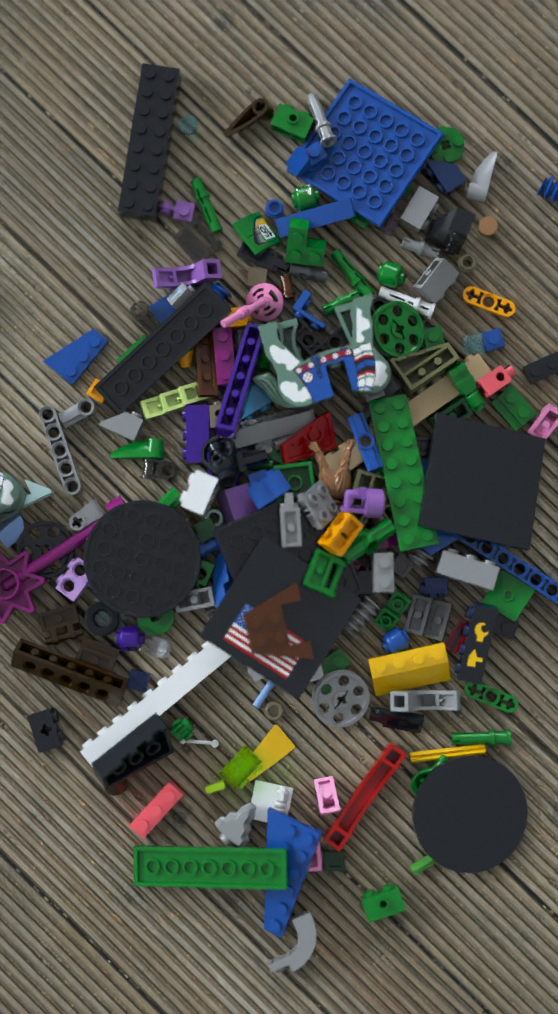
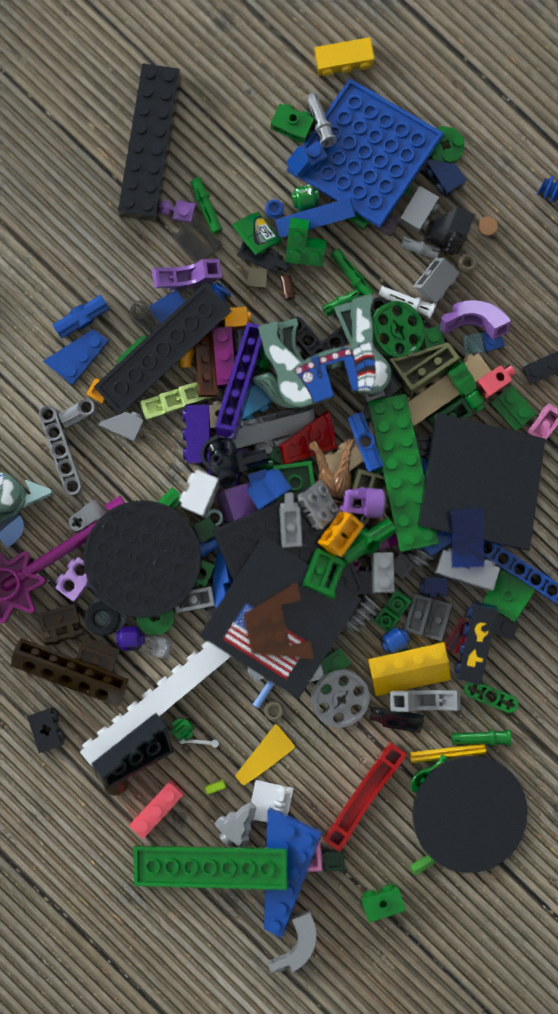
black wedge [17,521,75,578] -> none
green piece [110,438,164,460] -> none
clear blue tile [127,669,150,692] -> none
clear smoke piece [140,458,178,480] -> none
light grey brick [167,282,197,309] -> none
clear light blue tile [179,115,198,135] -> none
clear neon green brick [219,745,263,790] -> none
bright pink dish [221,283,284,328] -> none
dark brown piece [223,98,274,138] -> none
dark grey pin [289,263,328,282] -> none
blue bracket [292,289,326,332] -> none
bright pink slope [314,776,340,815] -> none
green head [377,261,406,289] -> none
light orange beam [462,286,516,319] -> none
light grey piece [466,151,498,203] -> none
none -> blue piece [53,295,110,339]
none -> yellow brick [314,37,374,77]
none -> medium lavender arch [440,300,511,340]
none -> clear blue piece [451,507,484,569]

